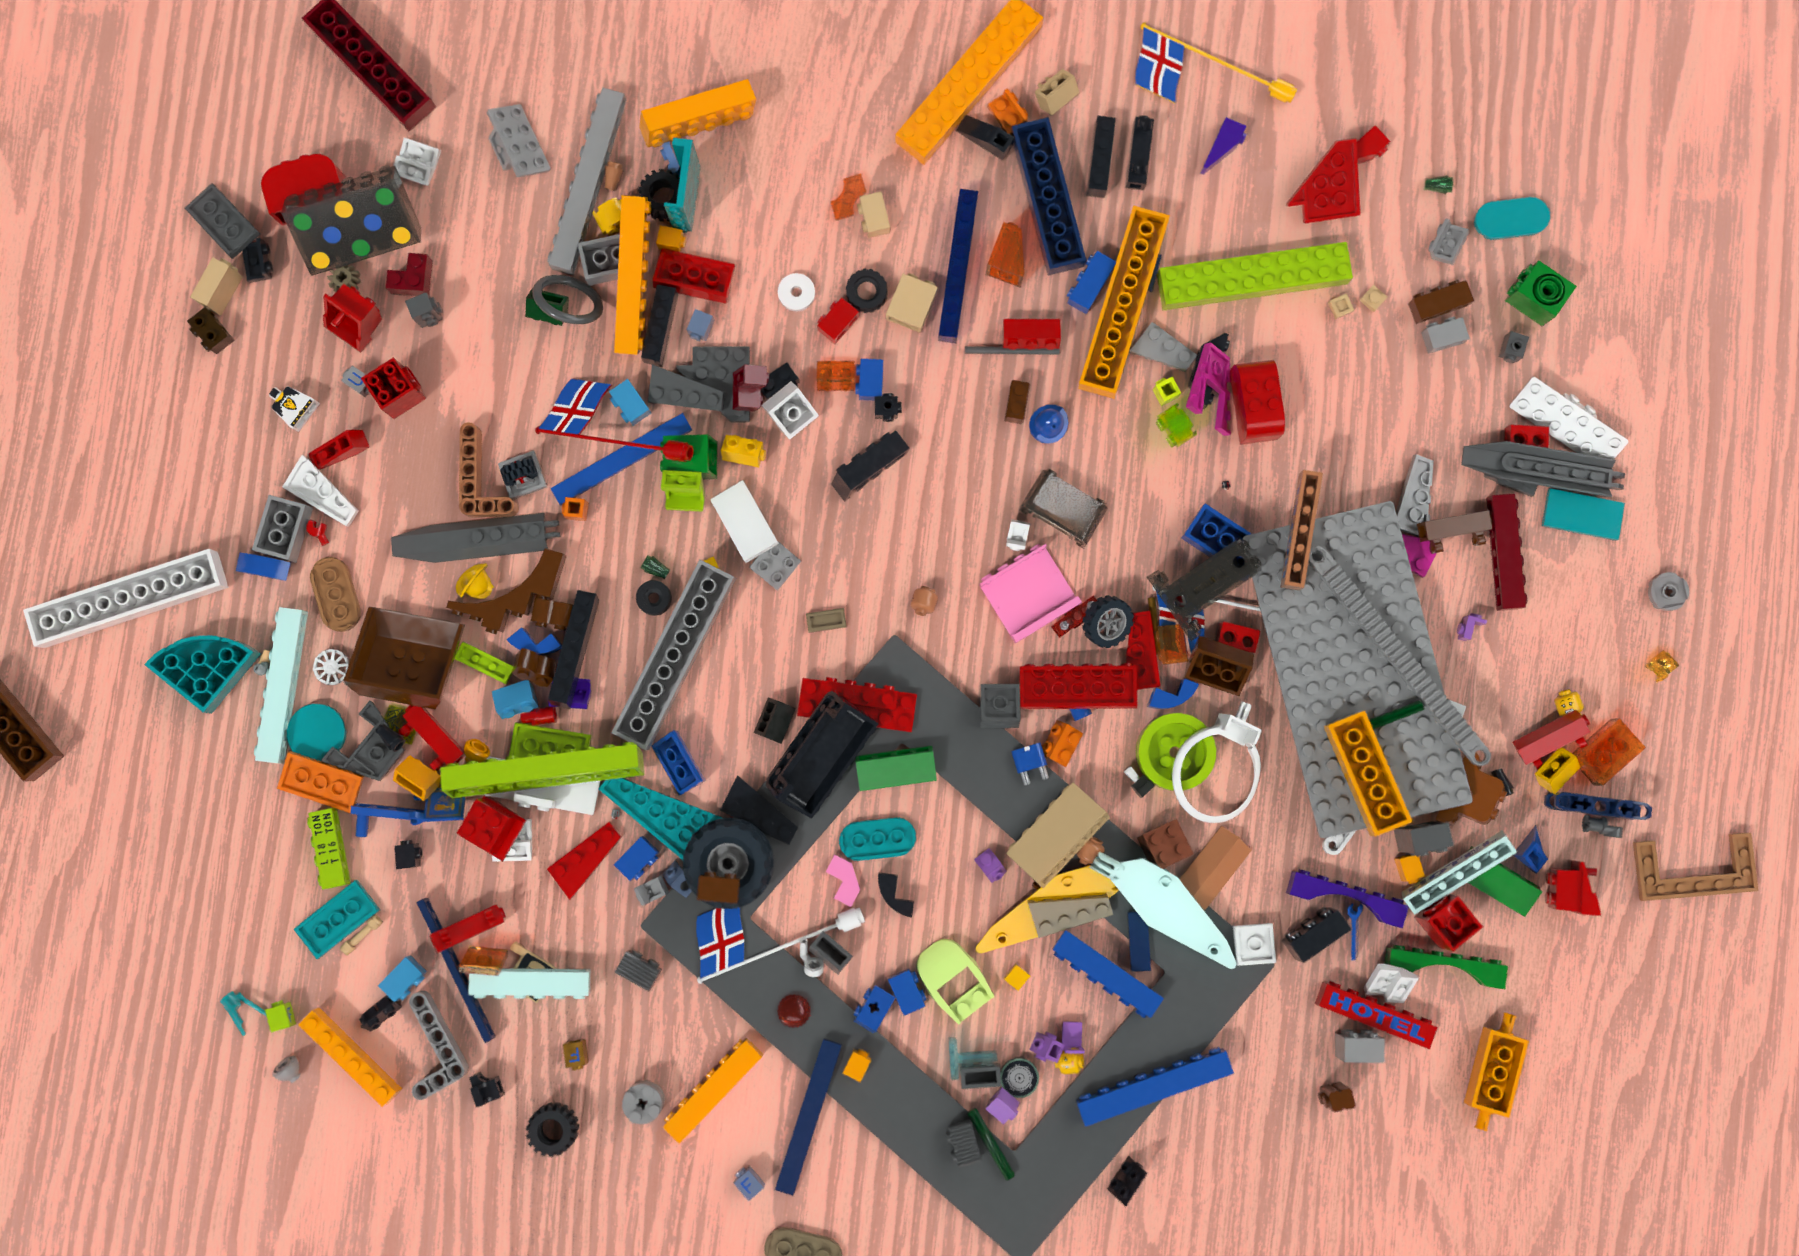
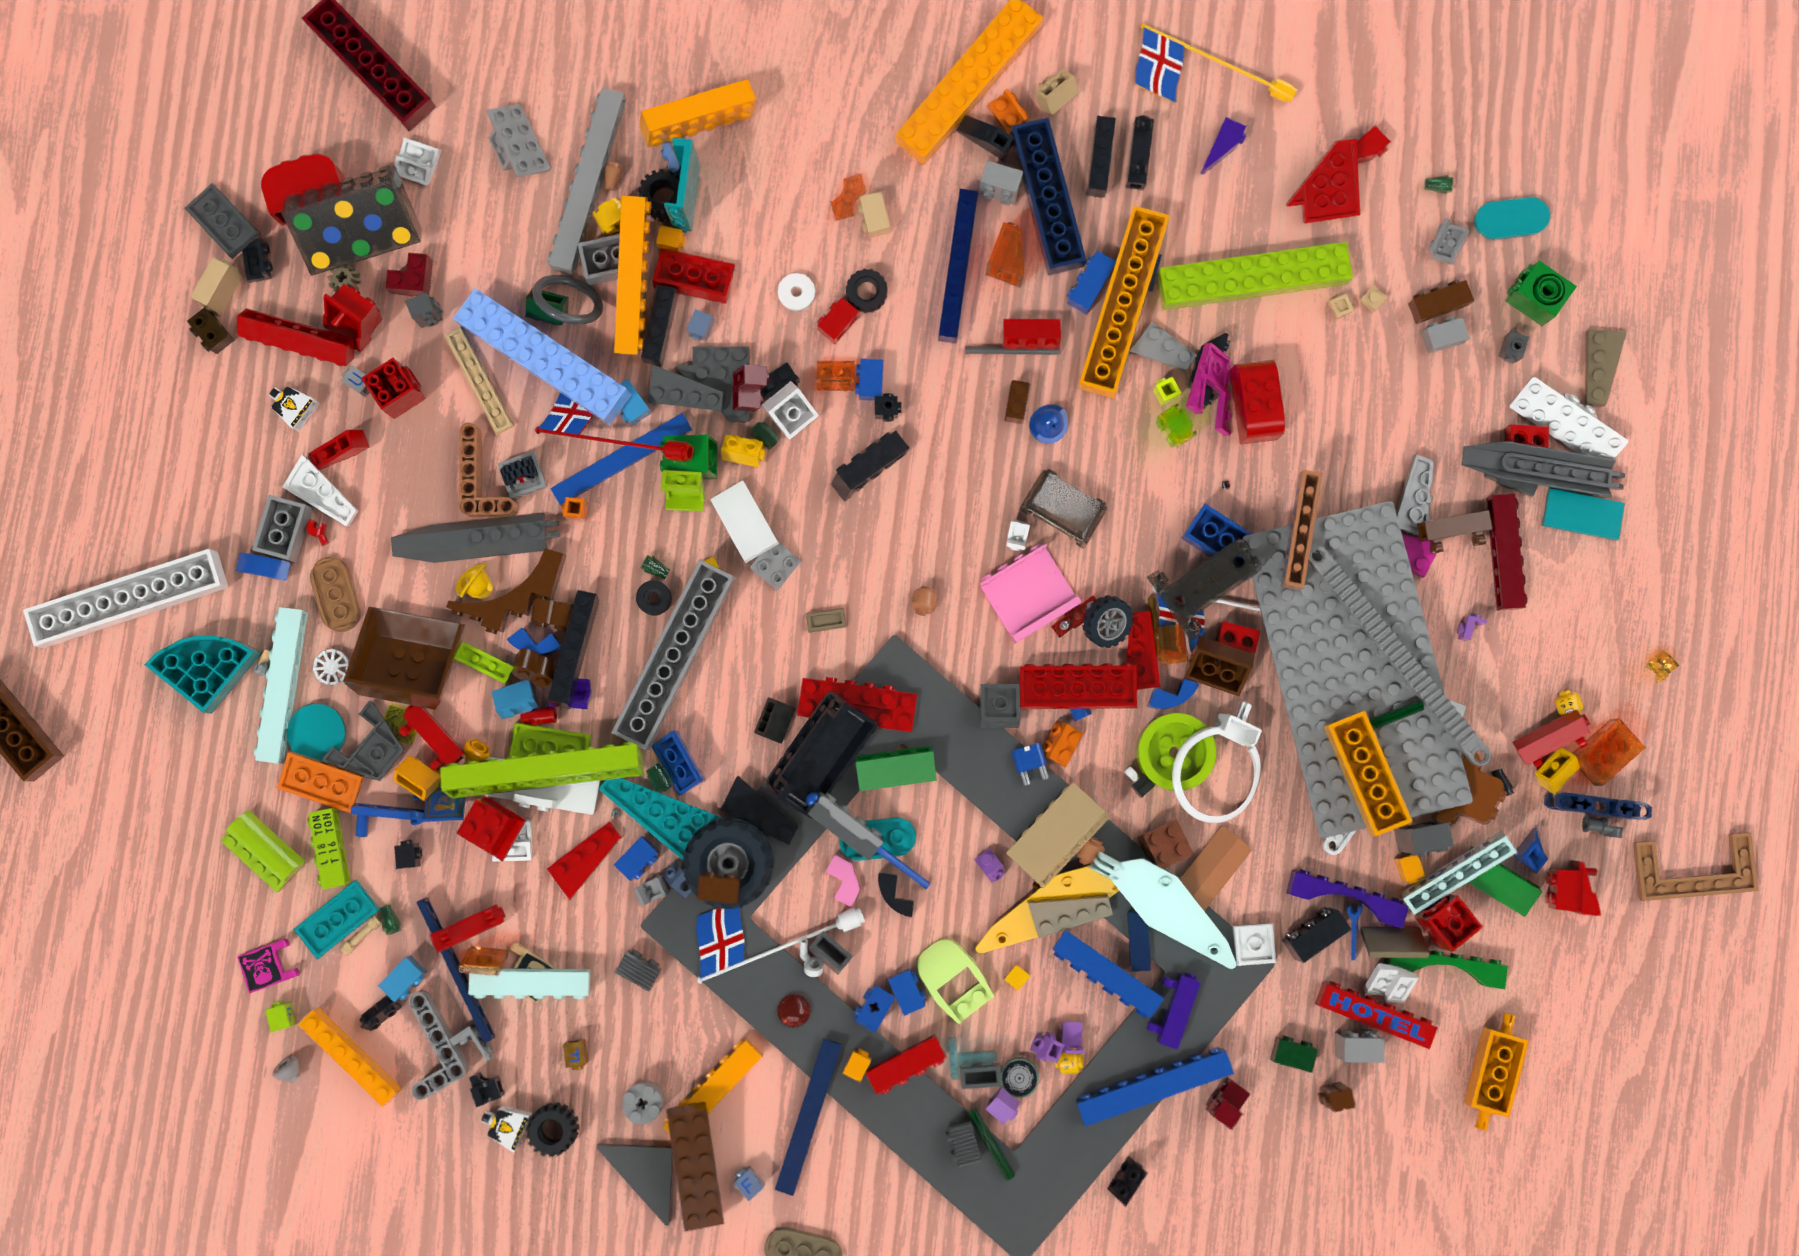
teal plant [220,991,267,1036] -> none
black cone [376,724,405,752] -> none
tan brick [886,273,938,333] -> none
light grey plate [1648,572,1689,611] -> none
none -> lime brick [221,810,306,893]
none -> red brick [237,308,355,366]
none -> flag [237,939,300,994]
none -> clear green cone [379,905,402,935]
none -> tan tile [444,327,514,435]
none -> light grey bracket [449,1024,494,1061]
none -> light blue brick [453,288,632,426]
none -> torso [481,1106,533,1152]
none -> dark grey tile [597,1144,673,1226]
none -> clear green brick [646,763,673,793]
none -> reddish brown brick [666,1101,724,1232]
none -> clear green brick [751,422,780,450]
none -> piece [806,792,930,889]
none -> red brick [865,1034,947,1095]
none -> light grey brick [979,161,1023,205]
none -> dark purple brick [1146,972,1201,1050]
none -> dark red brick [1206,1077,1250,1130]
none -> dark green brick [1270,1035,1318,1073]
none -> dark tan tile [1360,927,1429,958]
none -> dark tan wing [1585,330,1627,406]

